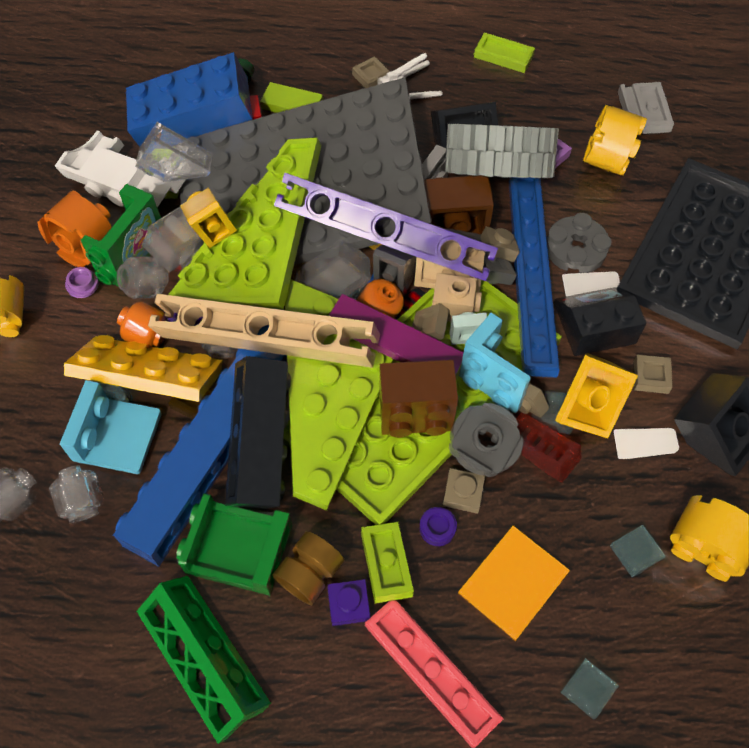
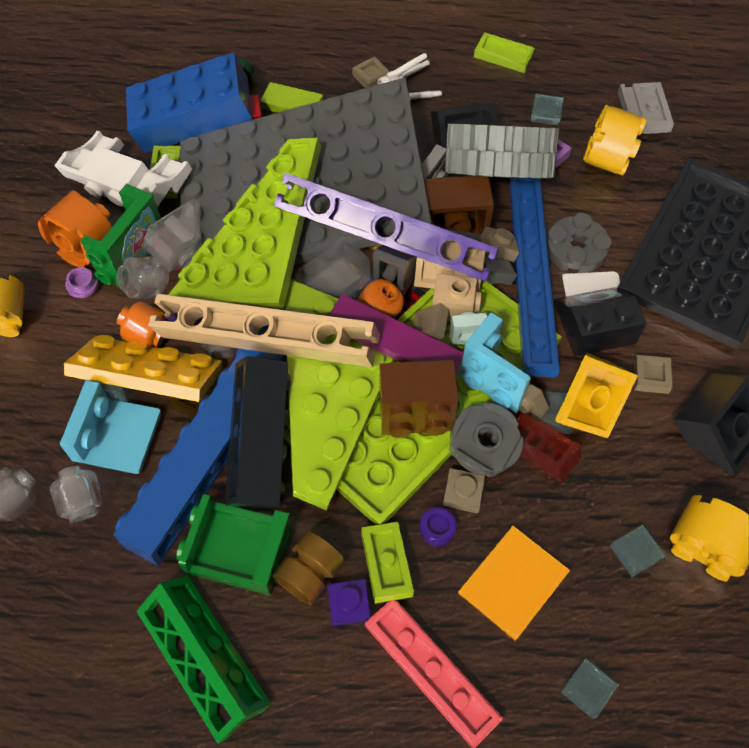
clear slope [135,122,213,182] -> none
yellow slope [180,187,237,248] -> none
white sticker [614,428,679,459] -> none
none -> clear light blue tile [531,94,563,126]

